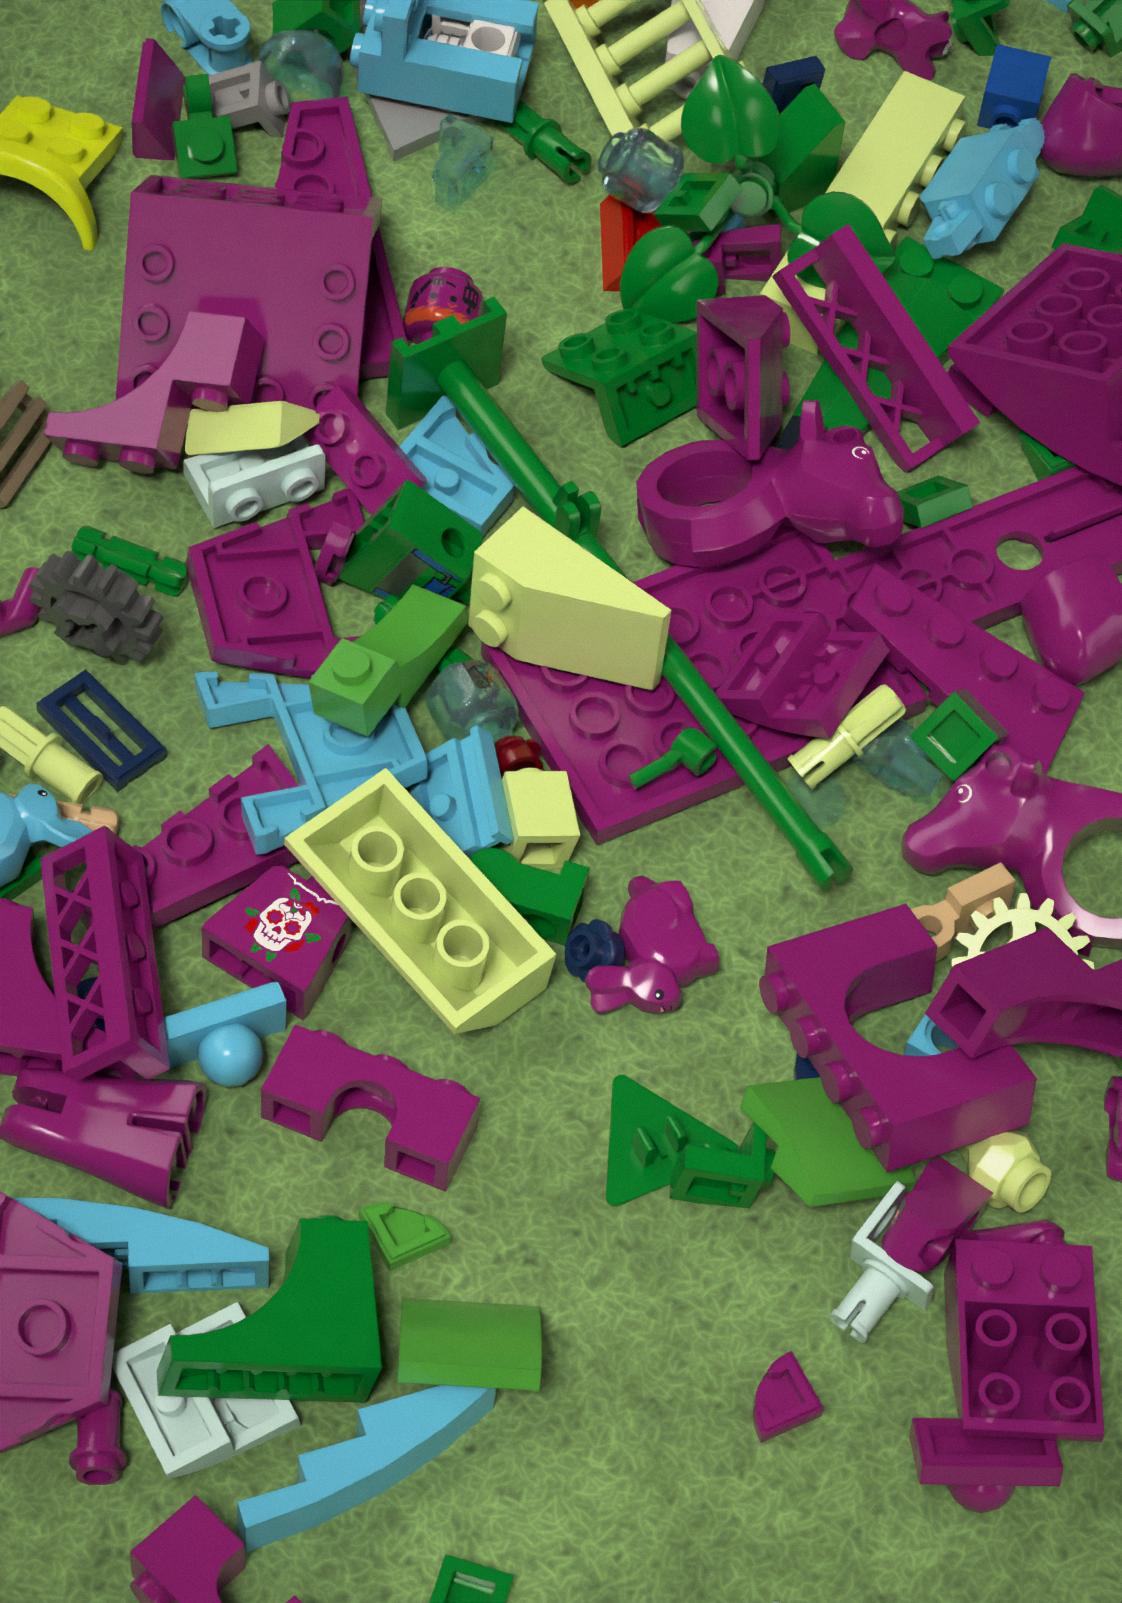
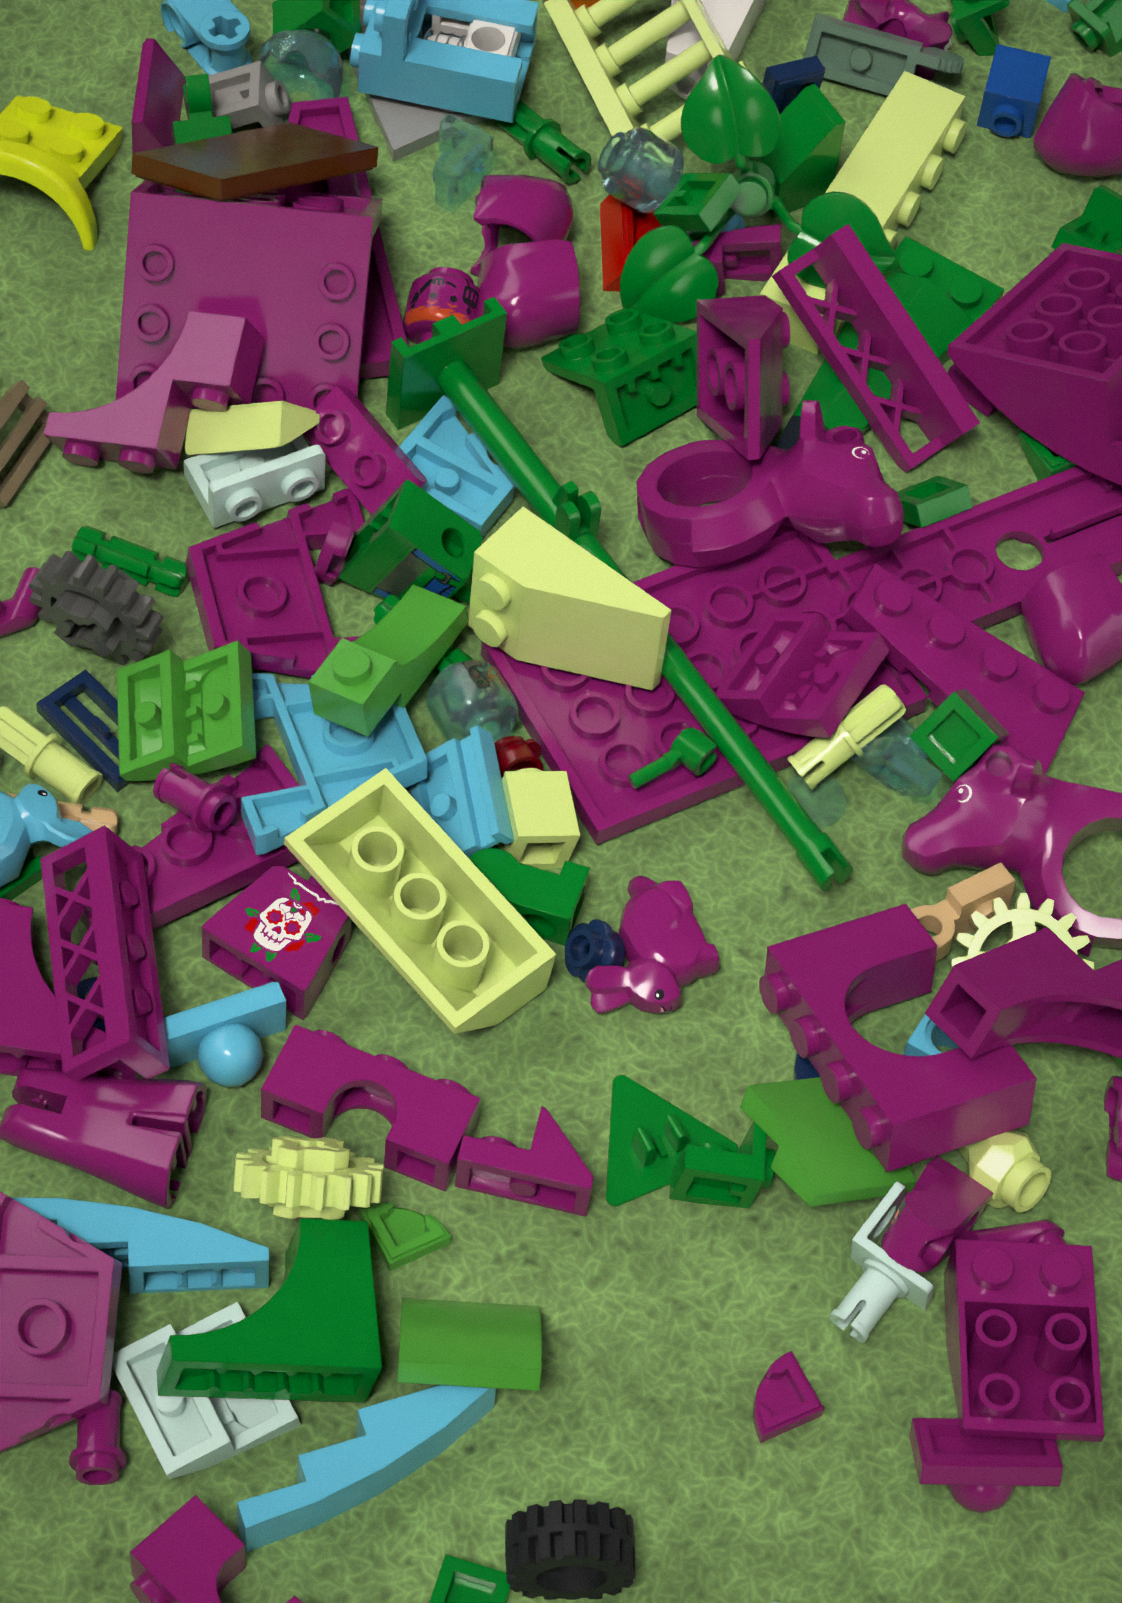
medium azure hinge [919,118,1046,259] -> none
none -> bright green slope [117,640,256,781]
none -> reddish brown tile [131,122,378,202]
none -> magenta pin [153,763,237,832]
none -> yellowish green gear [233,1136,384,1220]
none -> magenta slope [454,1106,594,1217]
none -> magenta piece [470,175,573,277]
none -> magenta piece [477,239,580,349]
none -> black tyre [505,1499,636,1600]
none -> sand green hinge [804,13,965,96]

